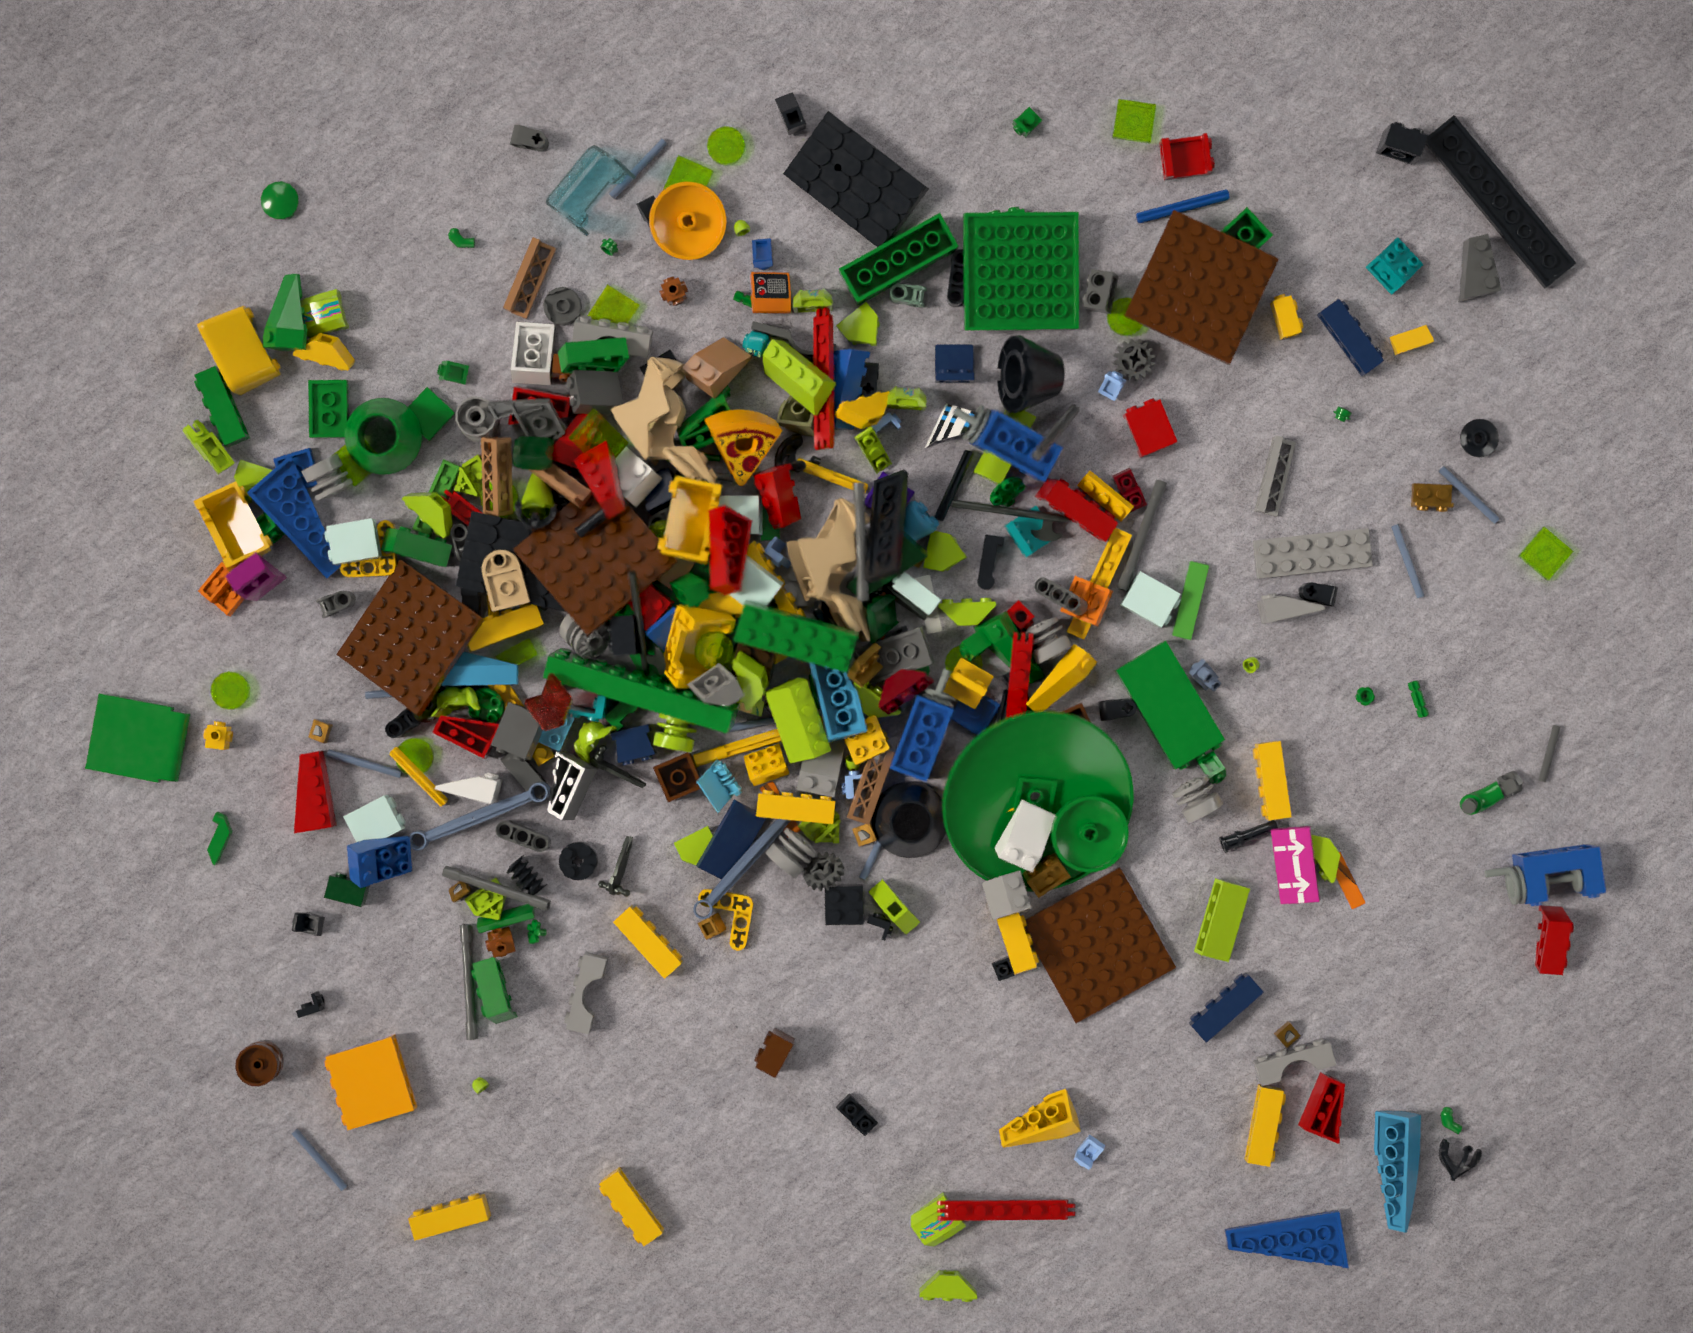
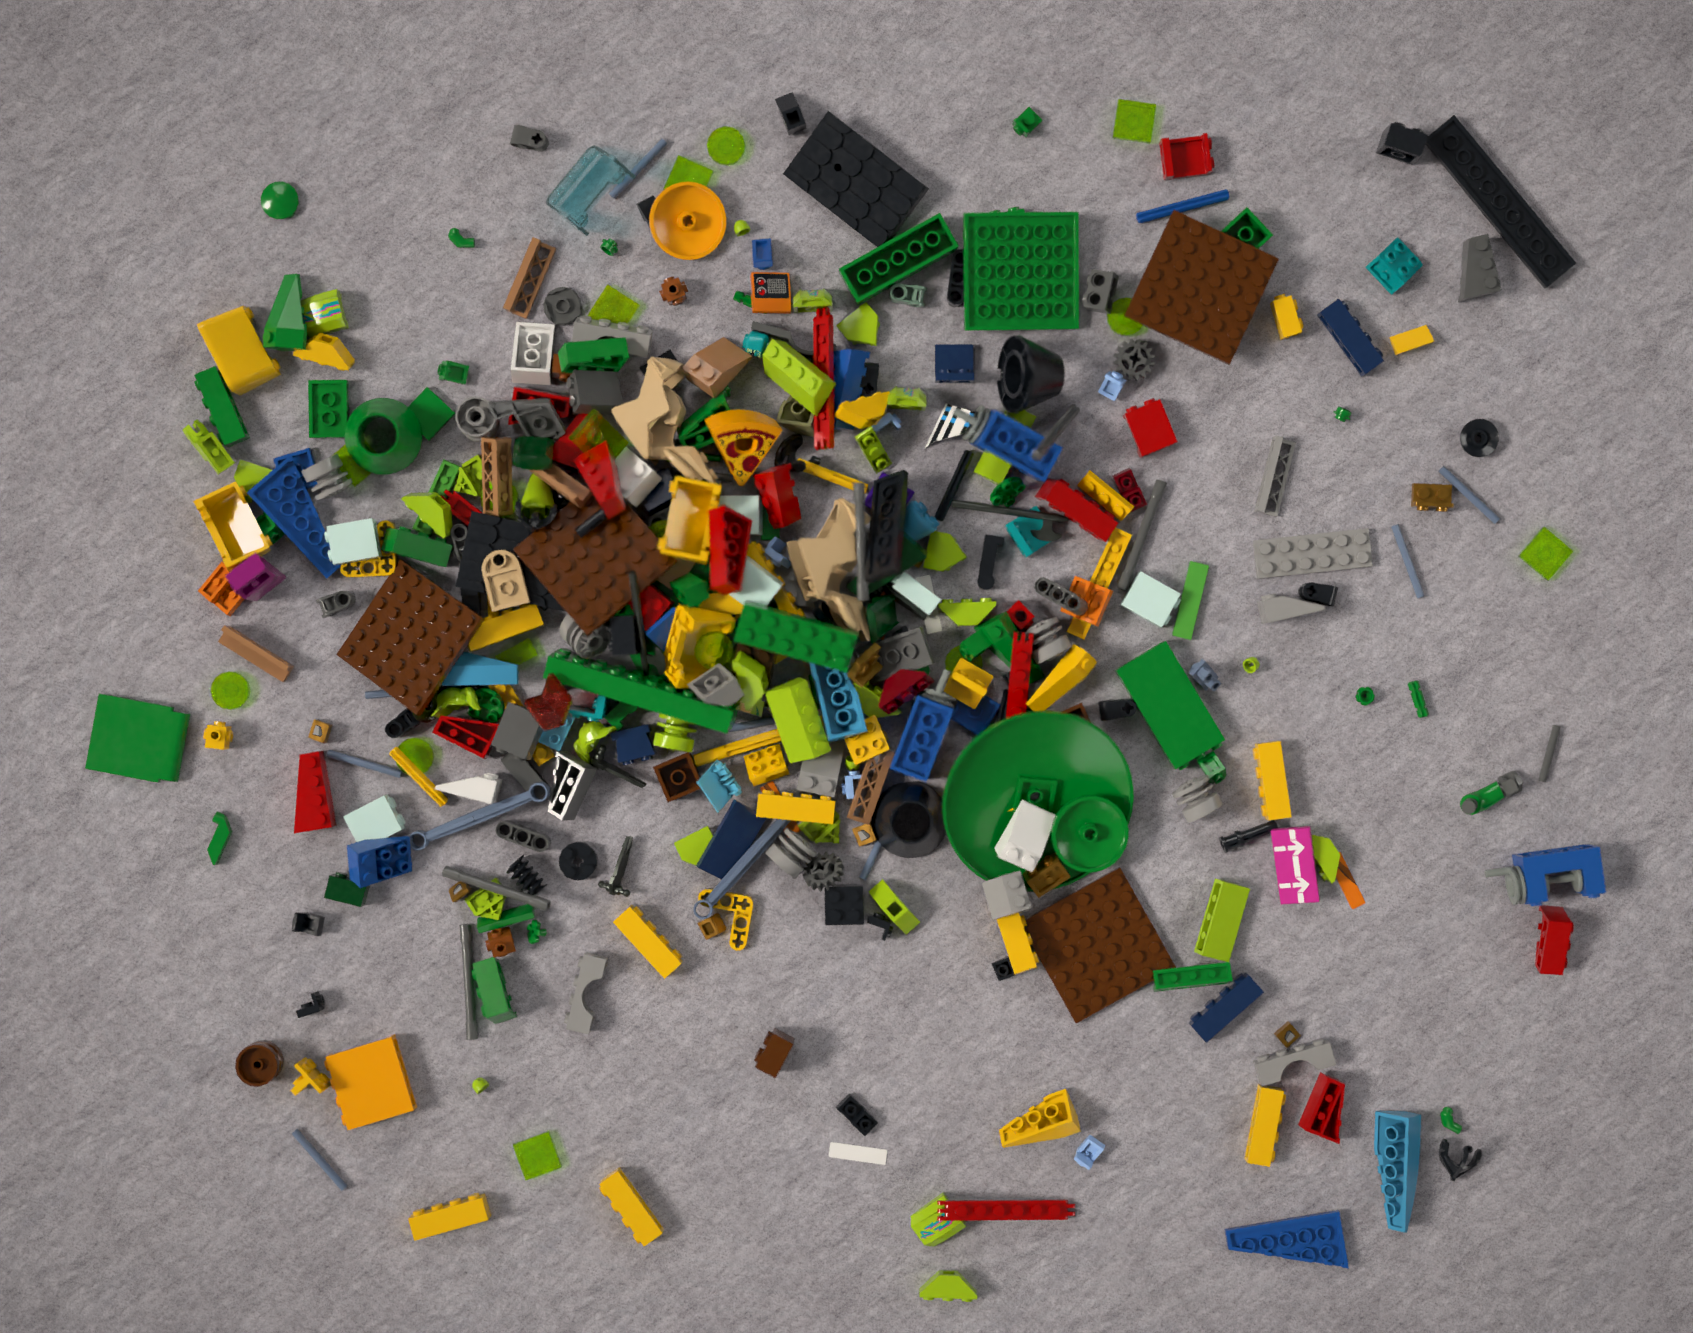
none -> medium nougat fence [218,625,294,682]
none -> yellow bracket [290,1057,331,1096]
none -> clear neon green tile [513,1131,562,1181]
none -> white sticker [829,1142,887,1165]
none -> green fence [1153,962,1233,992]

